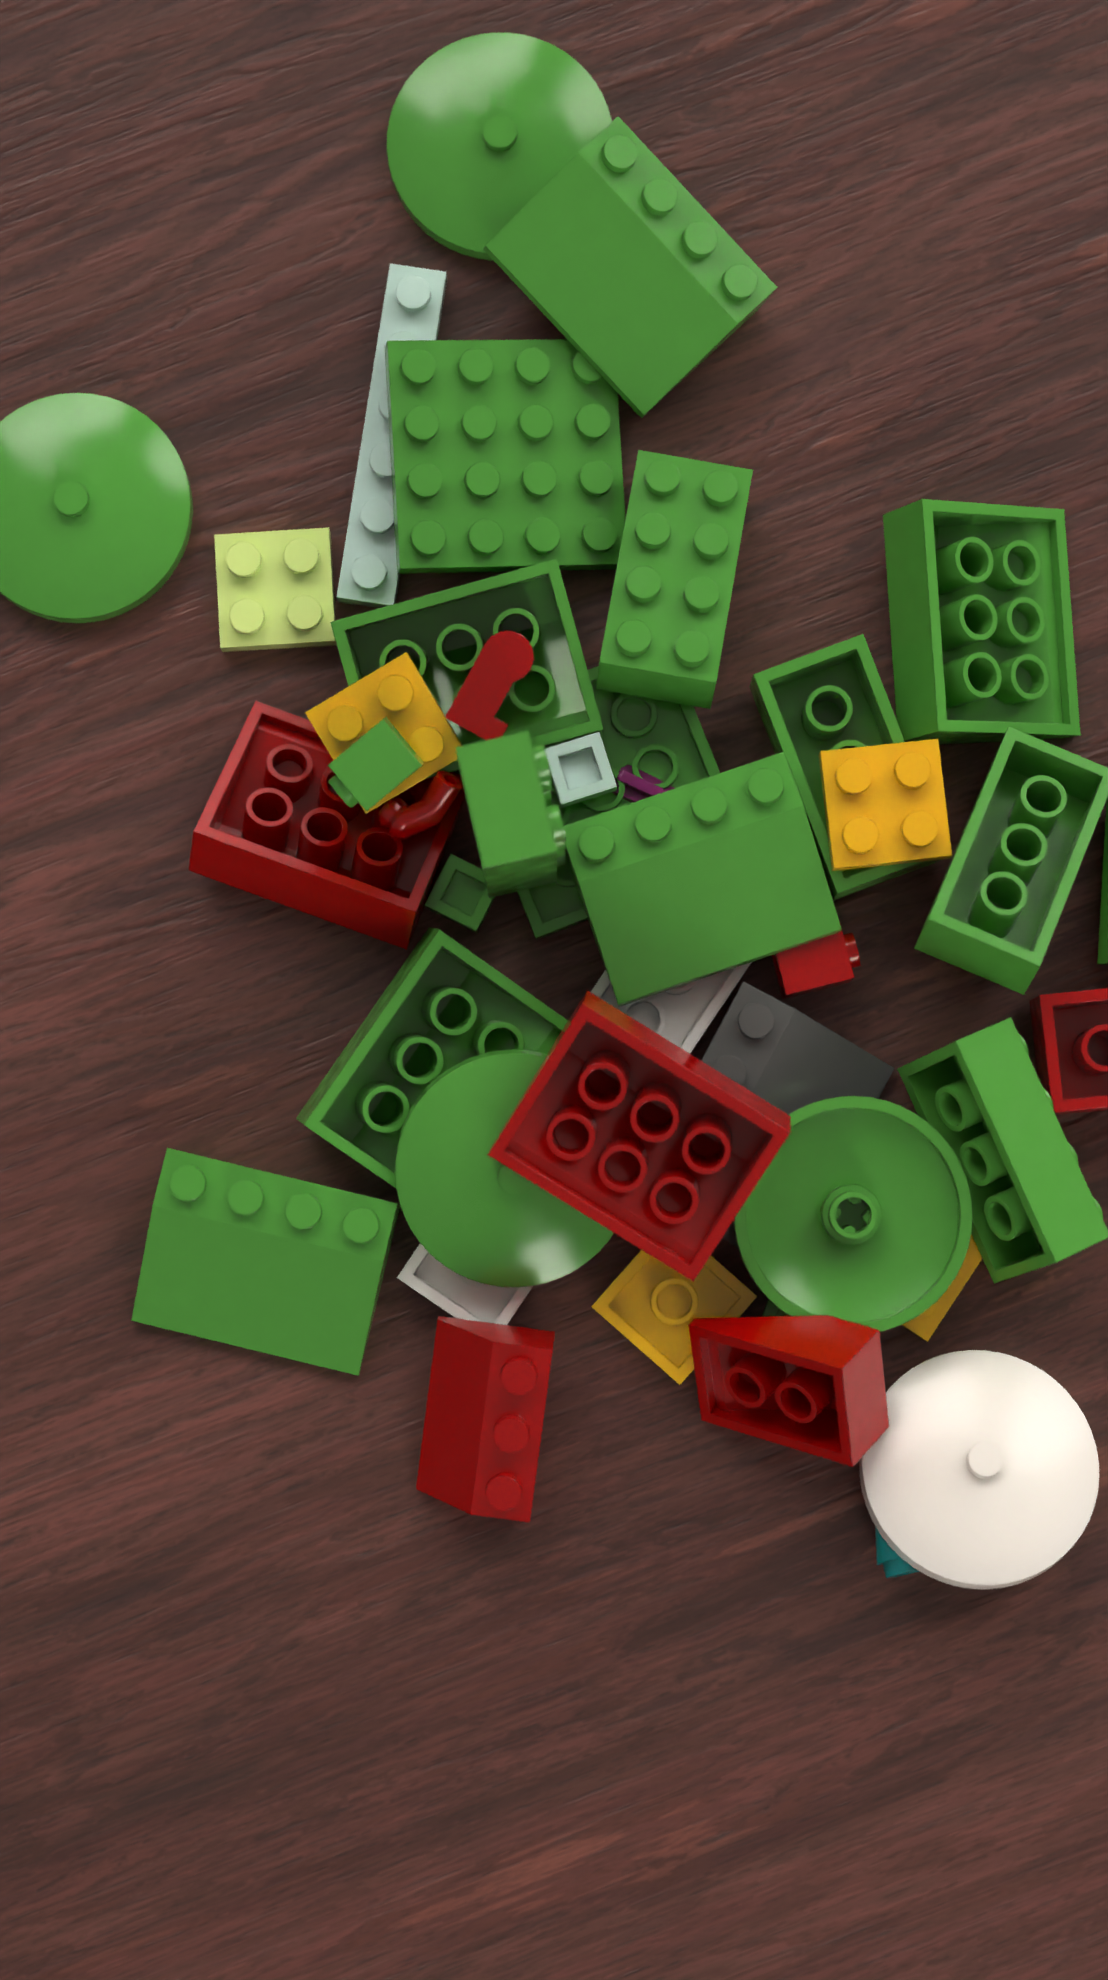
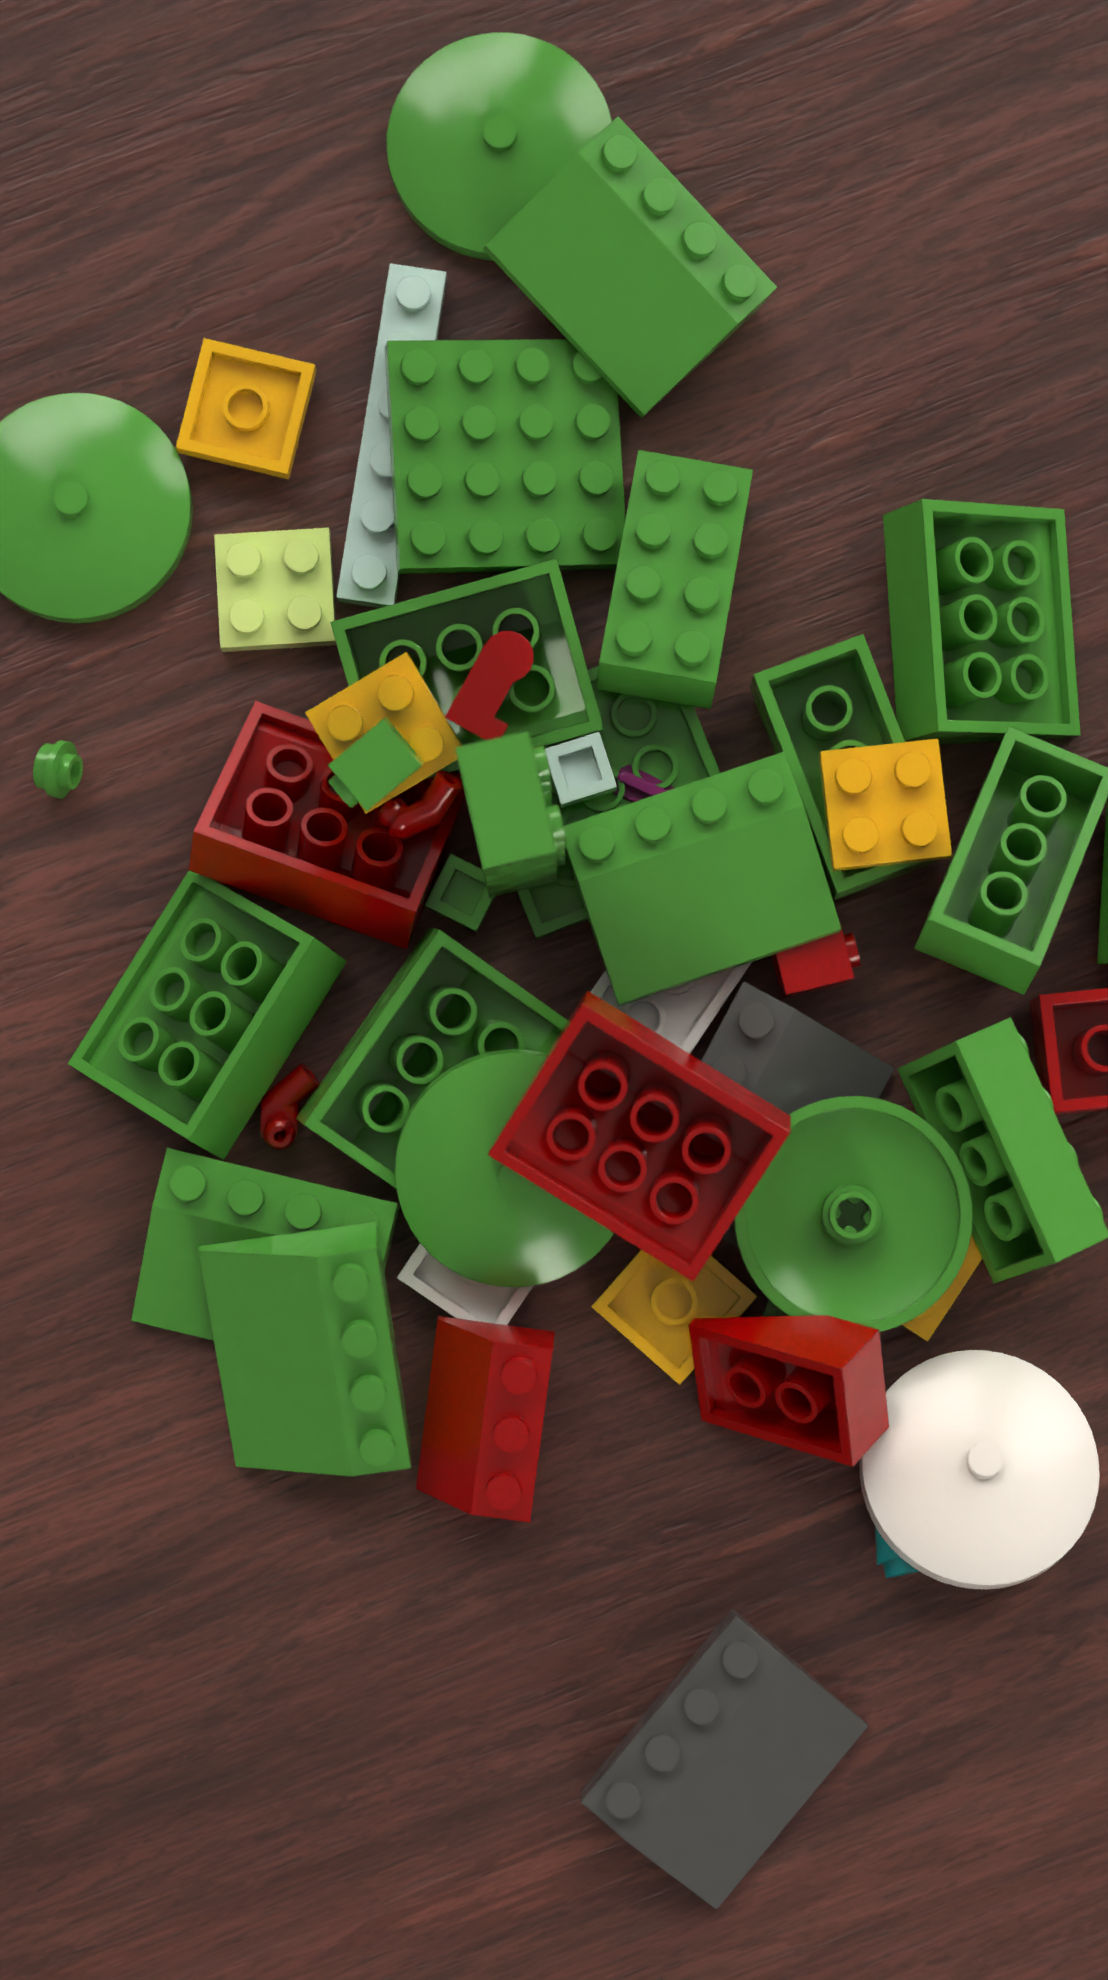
none -> bright green plate [33,740,83,799]
none -> bright green slope [68,871,347,1160]
none -> yellow plate [176,338,317,480]
none -> bright green slope [198,1222,411,1476]
none -> red arm [260,1063,320,1150]
none -> dark grey slope [580,1608,869,1910]

